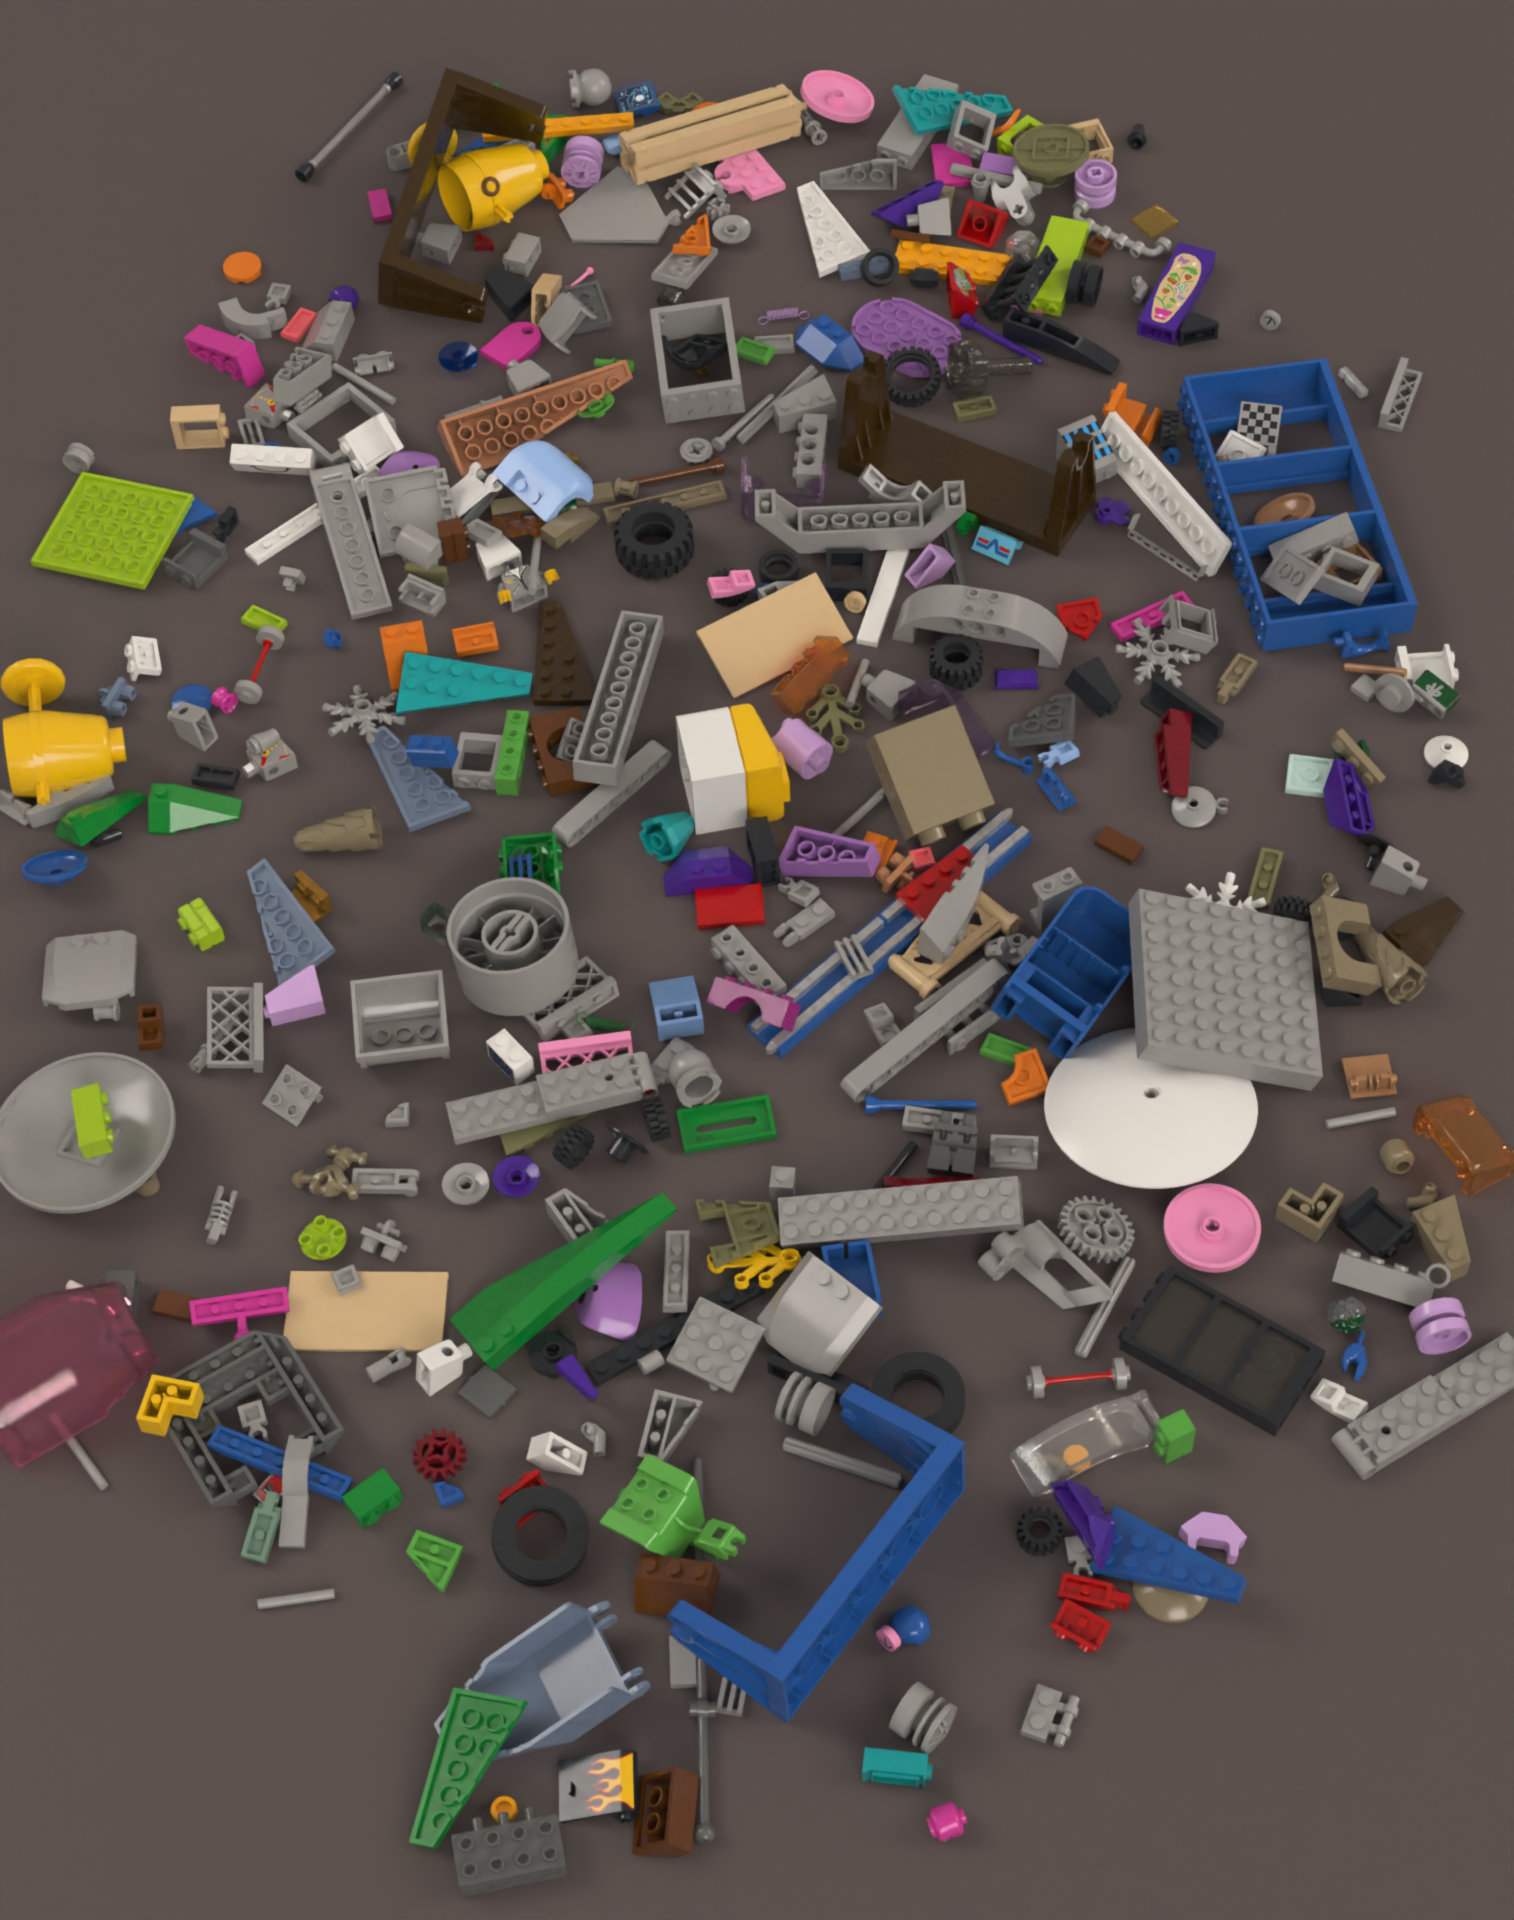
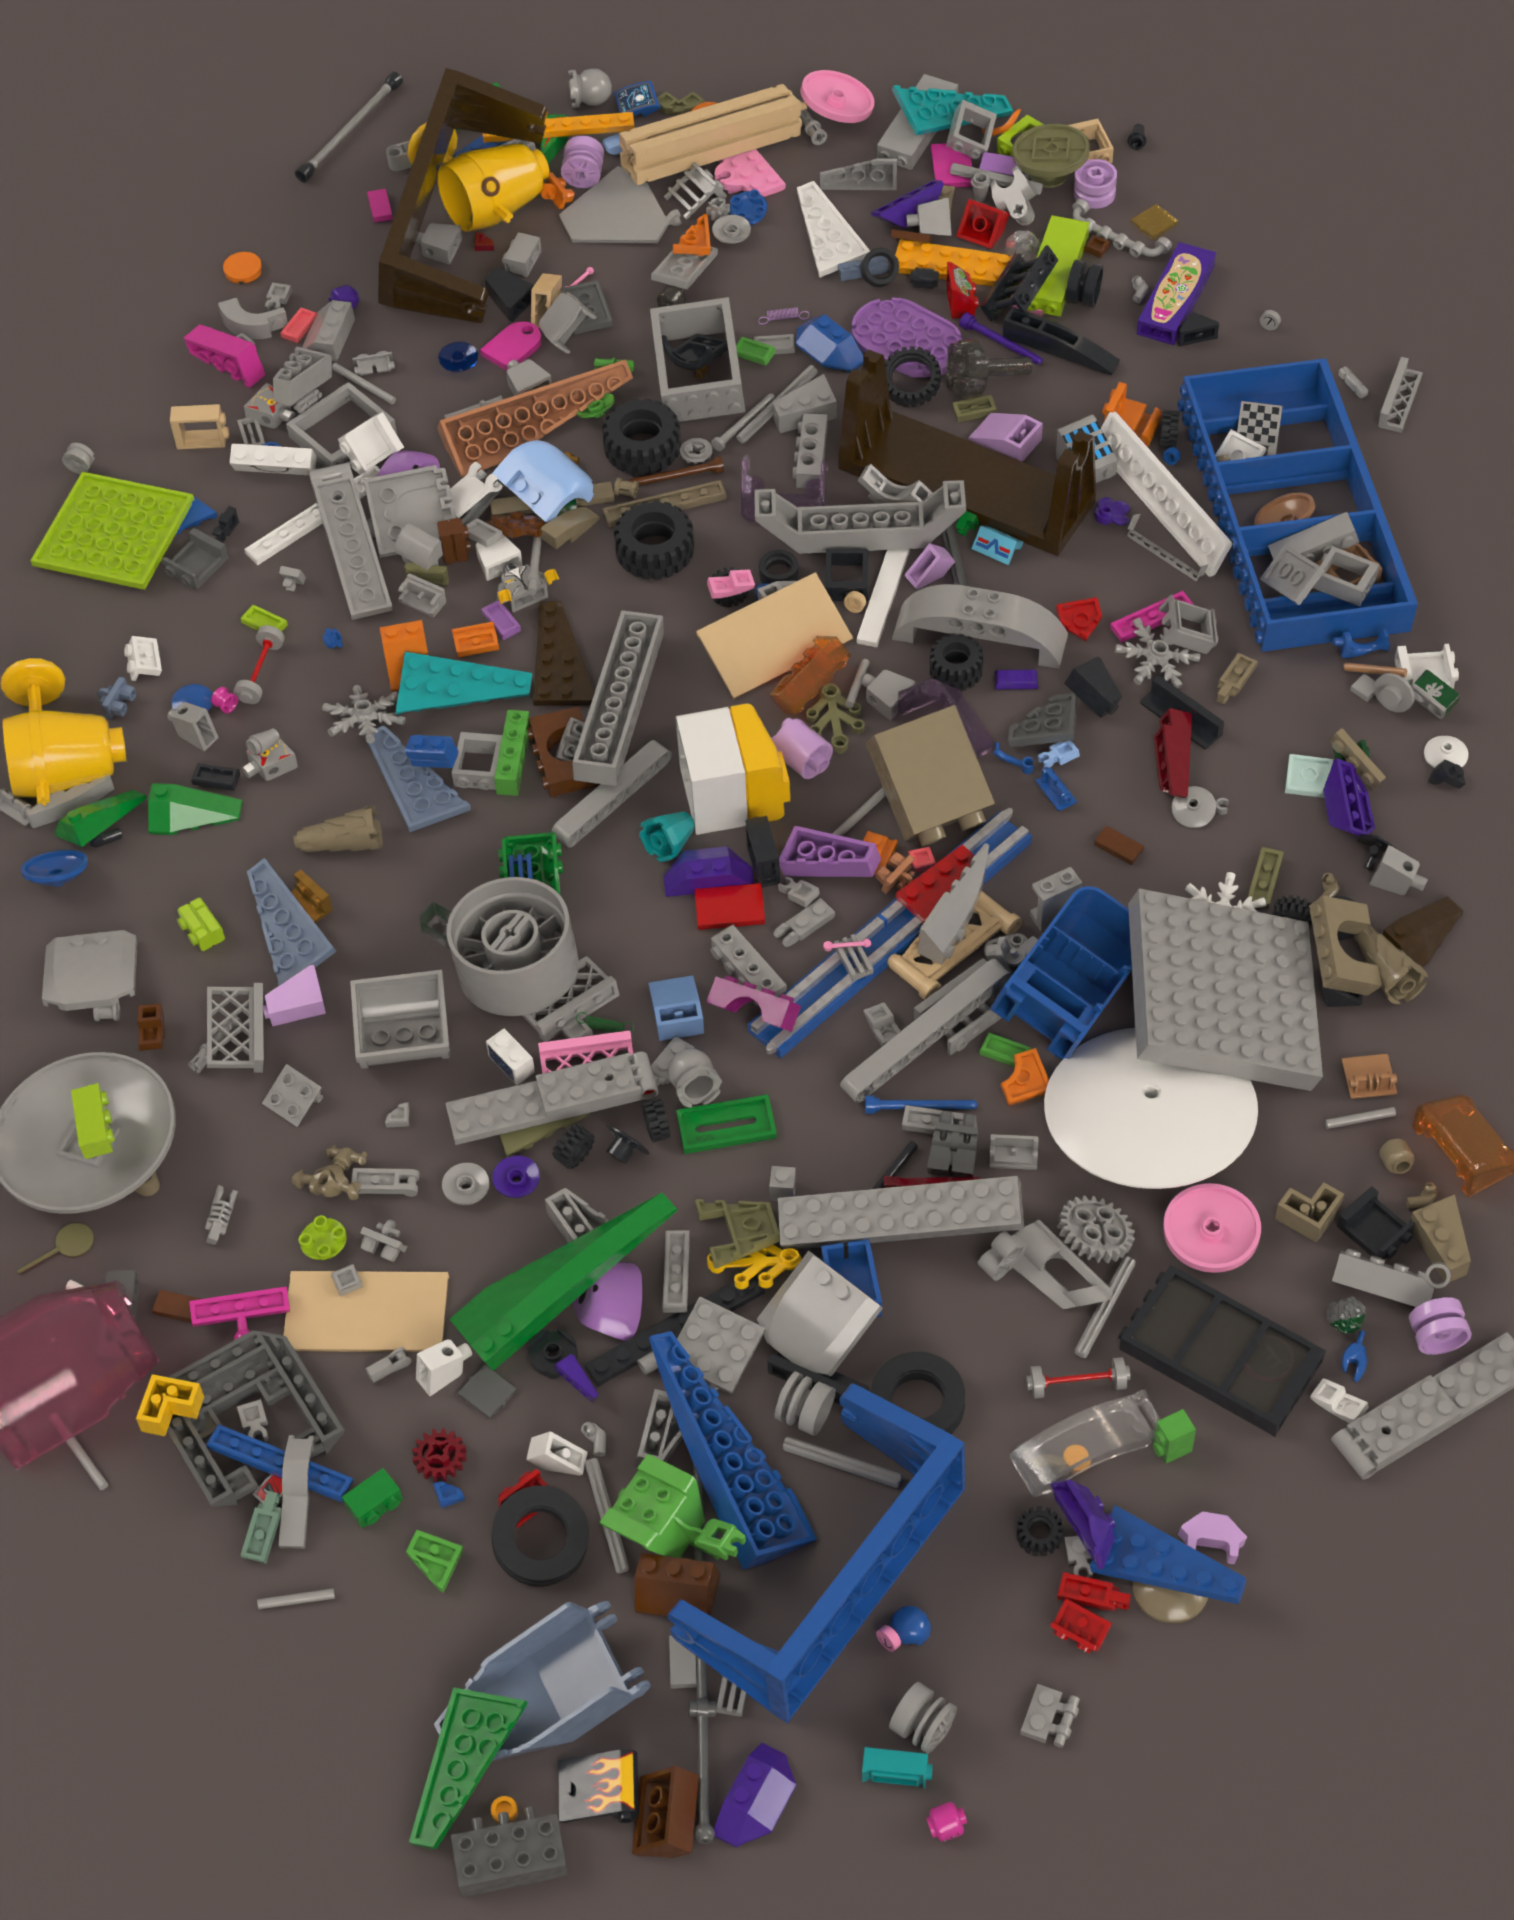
none -> olive piece [17,1223,94,1274]
none -> medium lavender tile [481,600,521,640]
none -> light grey axle [585,1458,629,1574]
none -> black tyre [602,398,681,476]
none -> blue wedge [649,1331,817,1570]
none -> dark purple wedge [714,1743,796,1847]
none -> blue dish [730,189,767,225]
none -> bright pink hinge [823,939,871,951]
none -> lavender slope [968,413,1043,462]

